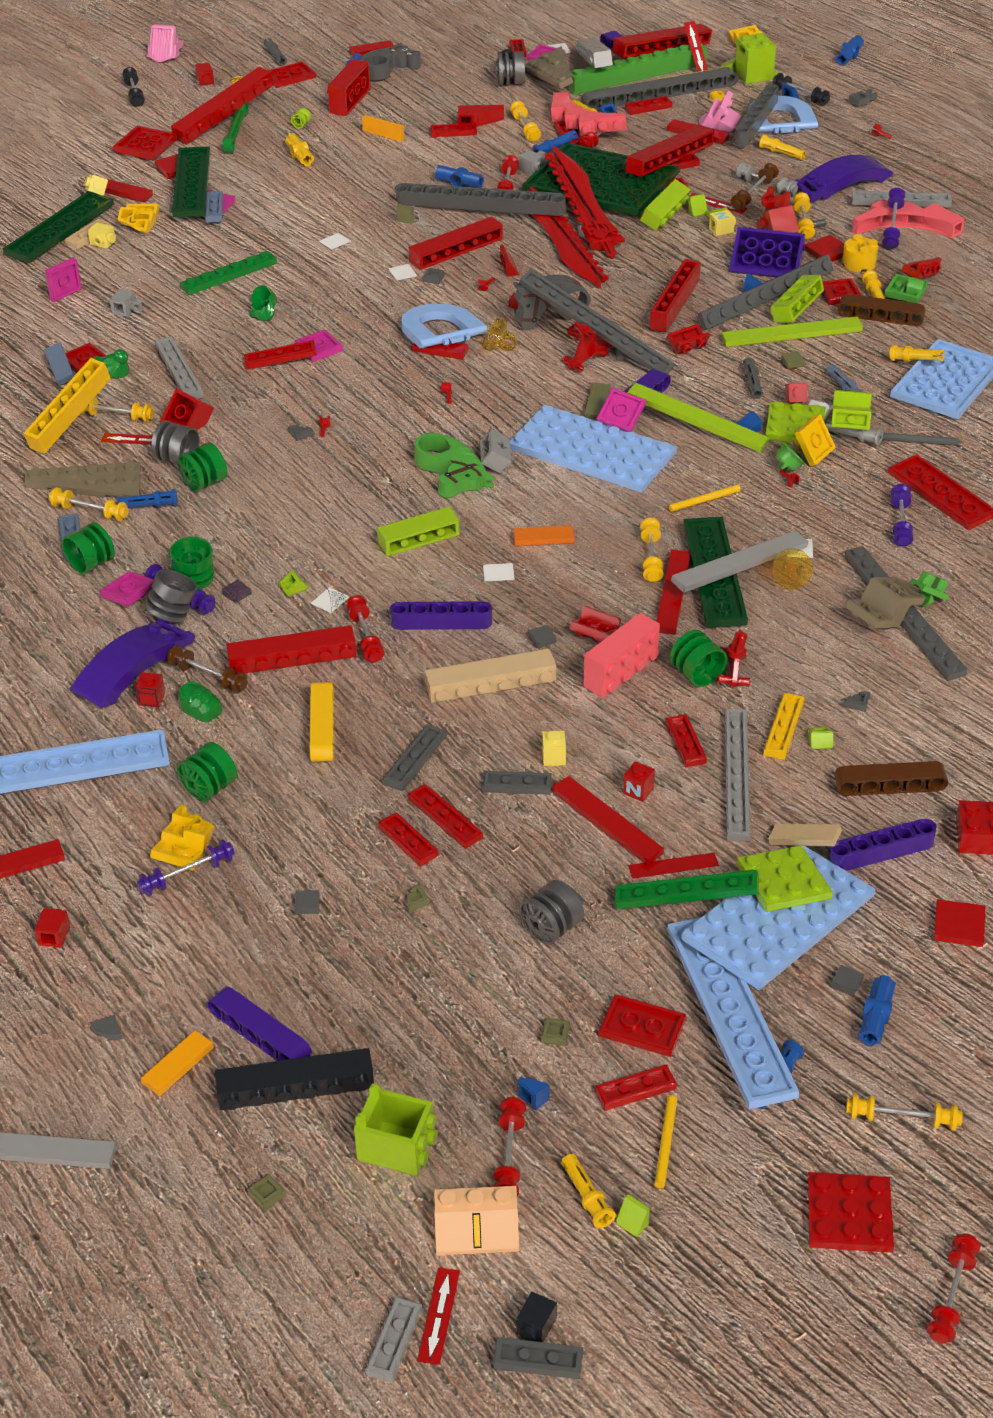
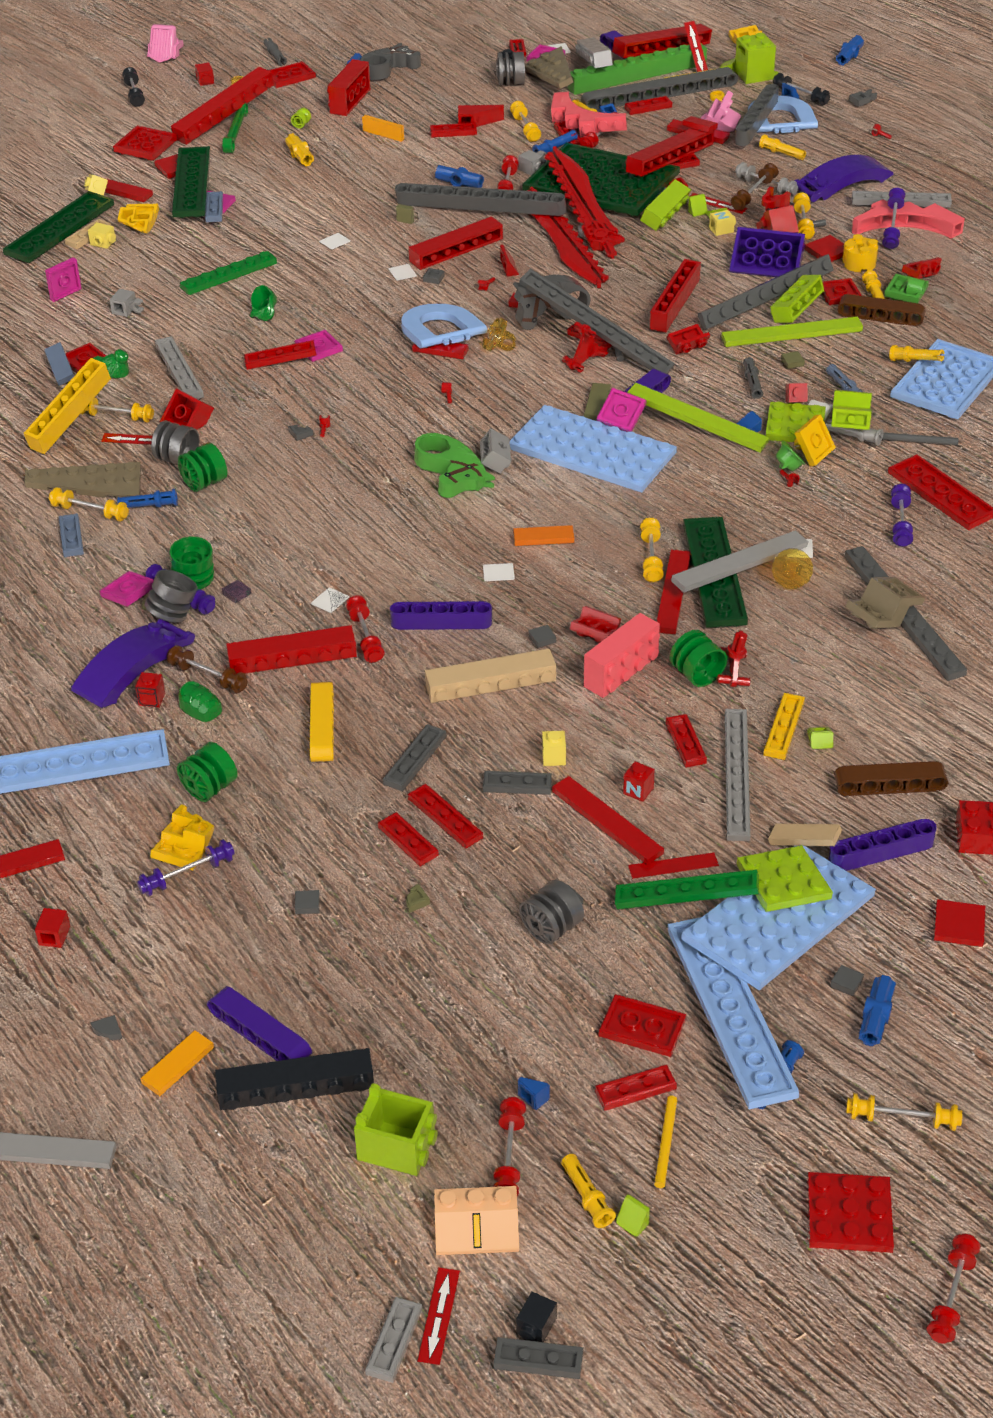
green wheel [62,522,115,575] -> none
olive tile [247,1174,286,1211] -> none
lime slope [278,570,309,596] -> none
red tile [349,40,394,56] -> none
lime brick [377,506,460,557] -> none
olive tile [541,1018,570,1046] -> none
yellow bar [669,484,741,512] -> none
blue slope [743,273,762,292] -> none
dark grey tile [844,691,871,712] -> none
bright green hips [909,571,949,607] -> none
none -> red tile [683,116,718,133]

